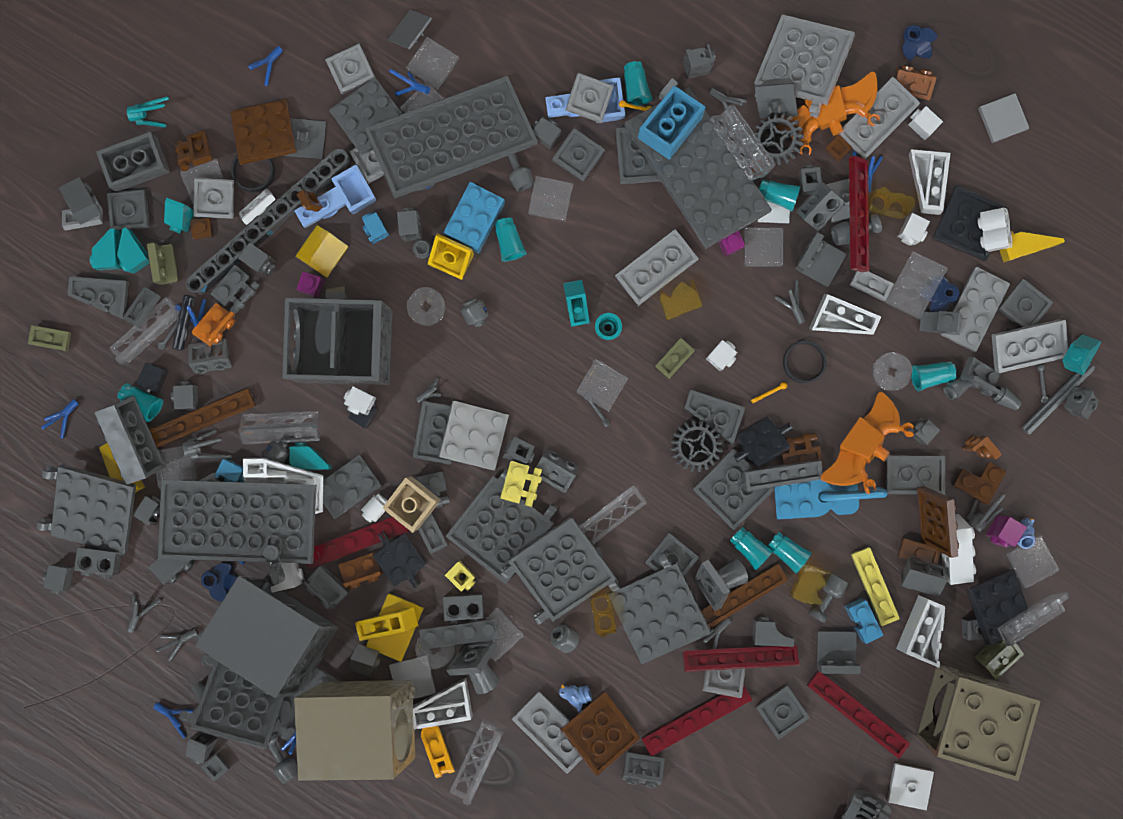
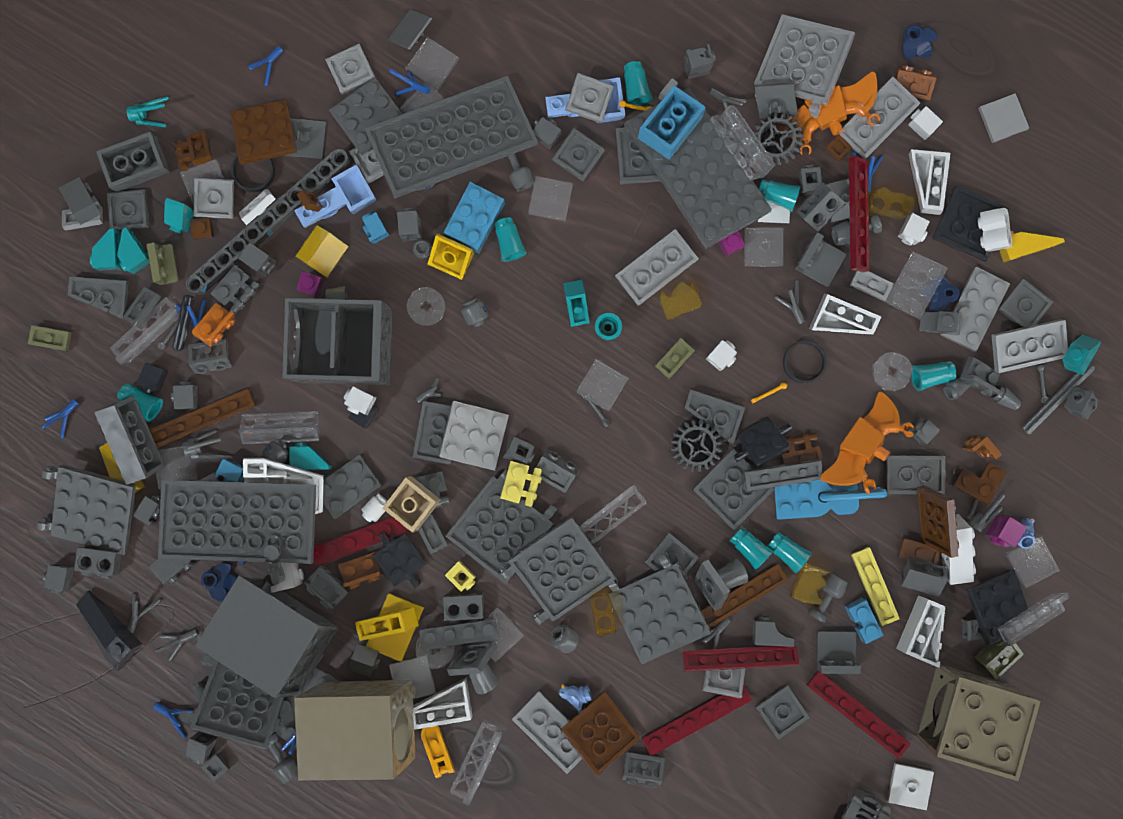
none -> black wedge [76,590,142,671]

